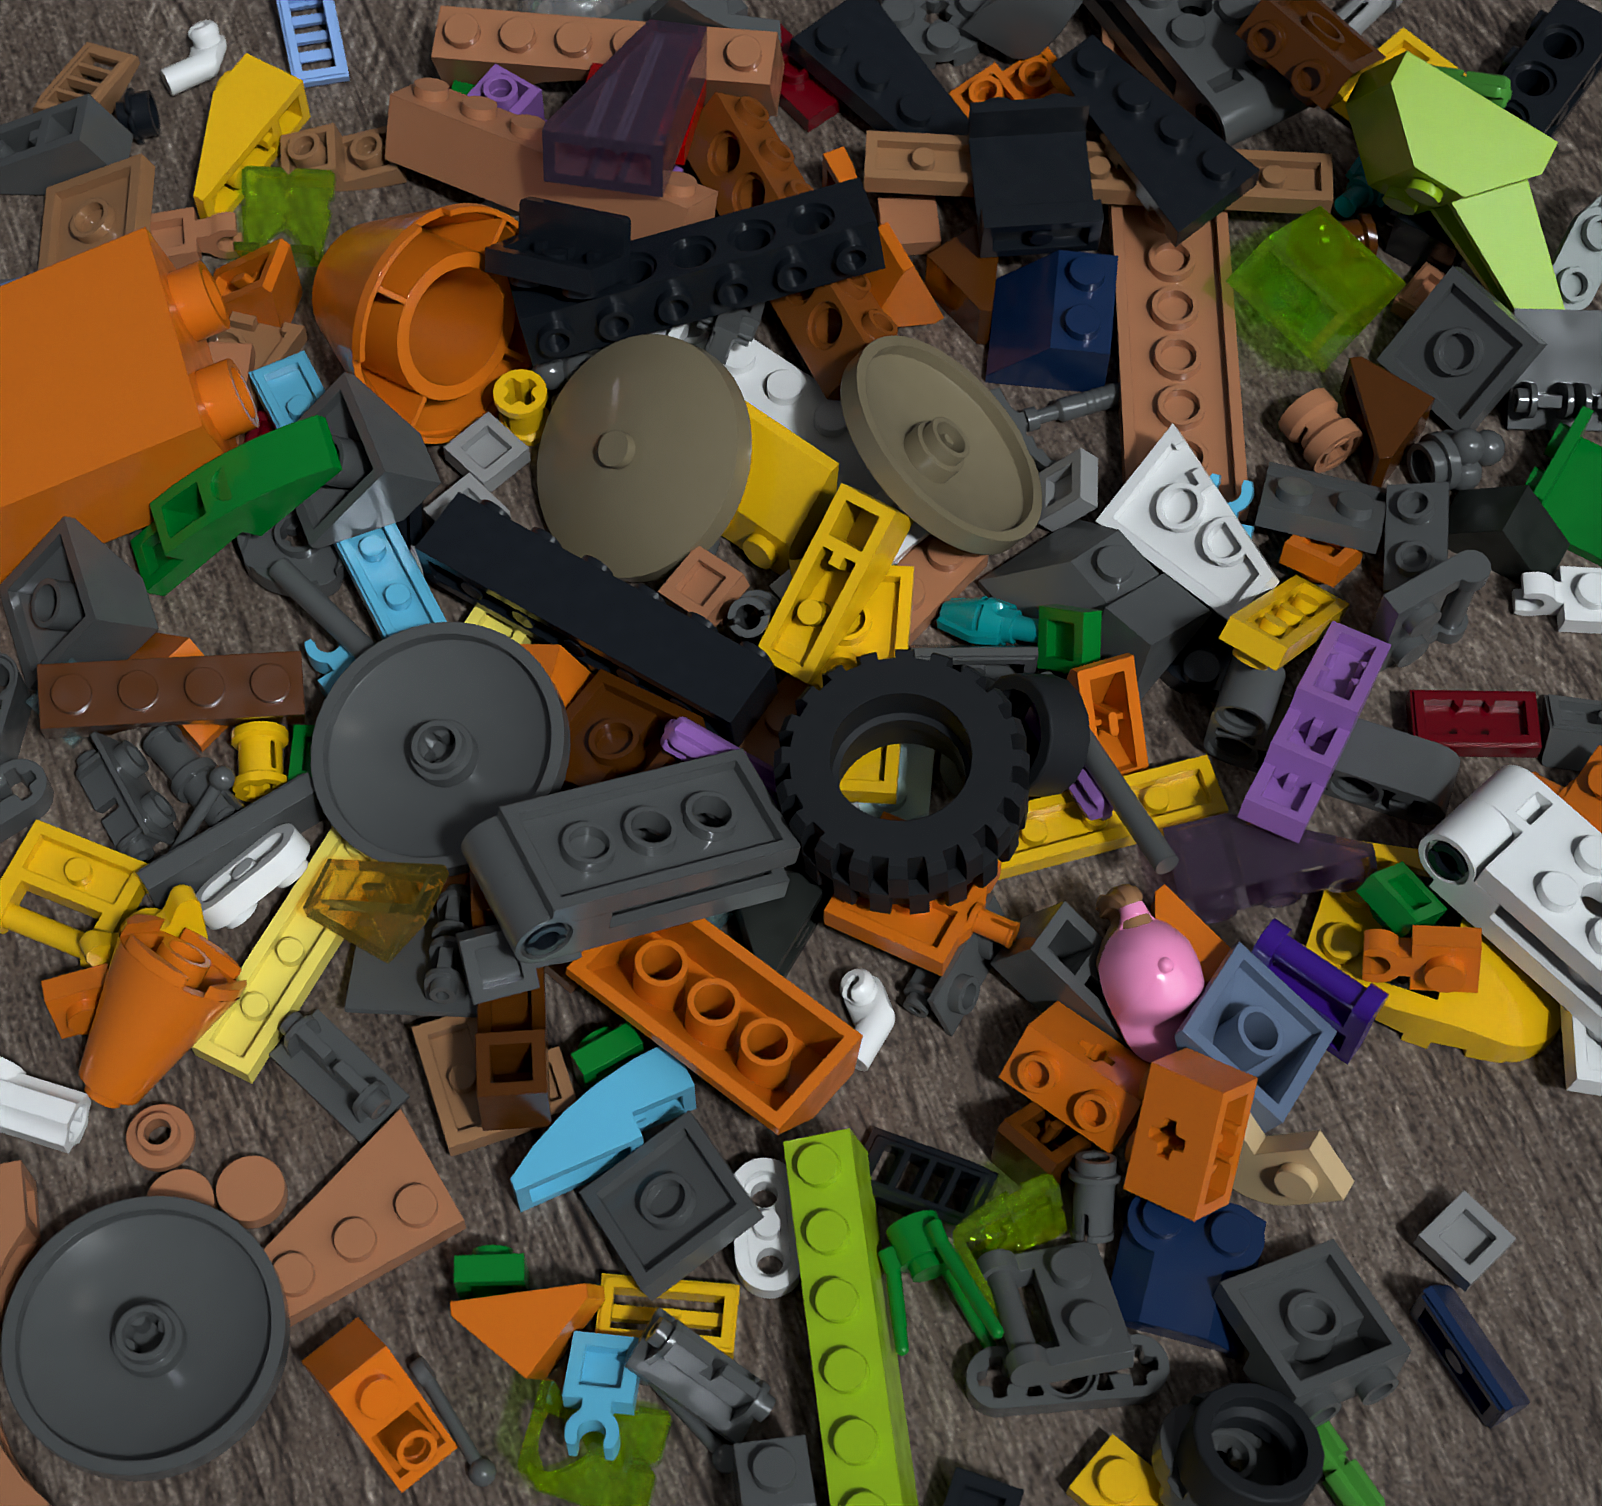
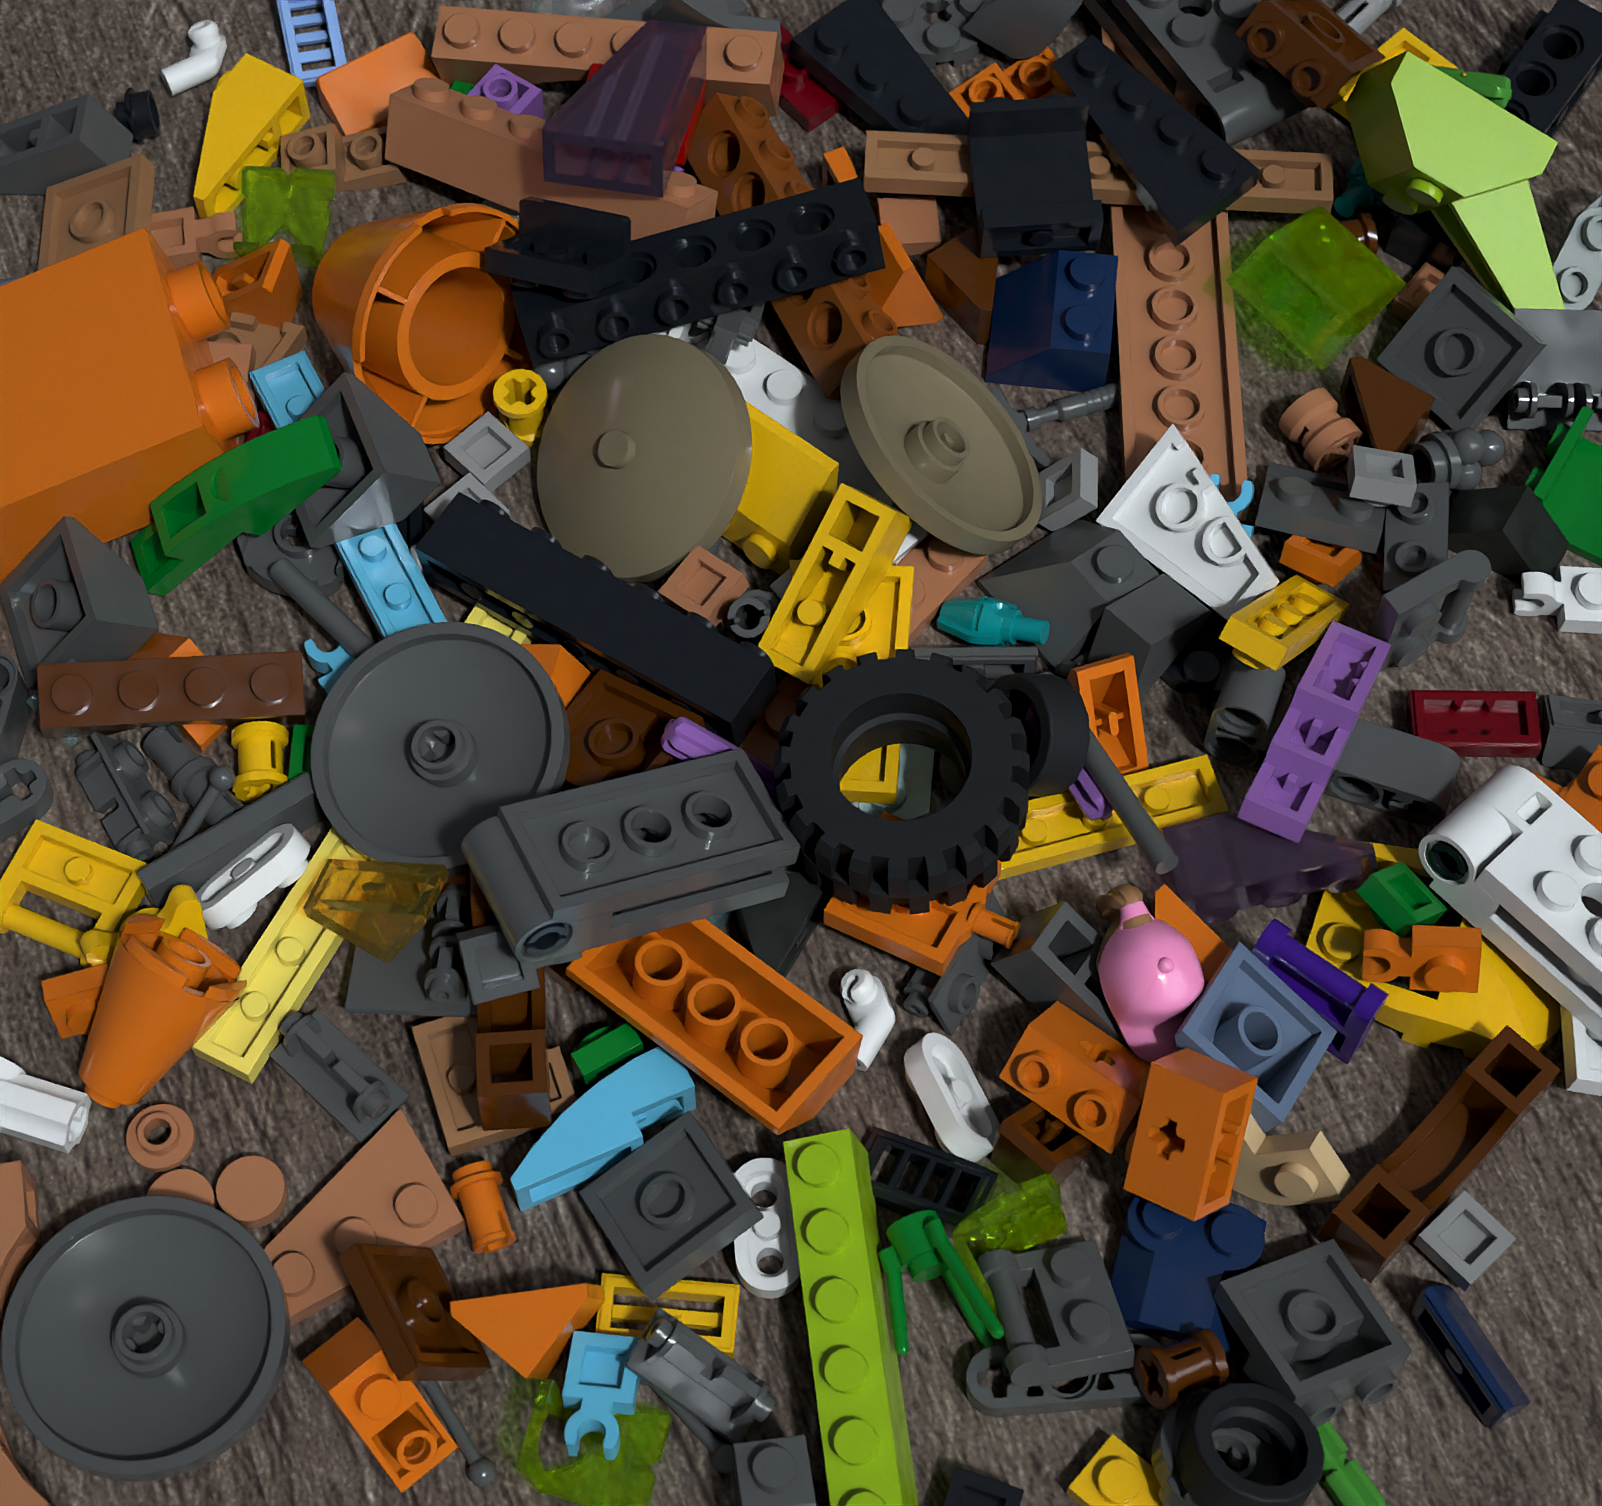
medium nougat slope [33,42,140,115] -> none
green plate [454,1245,530,1300] -> none
green plate [1037,604,1102,674] -> none
dark grey pin [1067,1150,1123,1244] -> none
none -> orange slope [316,32,441,136]
none -> reddish brown plate [337,1243,491,1381]
none -> orange pin [449,1161,517,1254]
none -> white plate [904,1033,1000,1162]
none -> reddish brown bush [1134,1327,1229,1410]
none -> reddish brown arch [1318,1025,1561,1283]
none -> light grey plate [1346,445,1417,507]

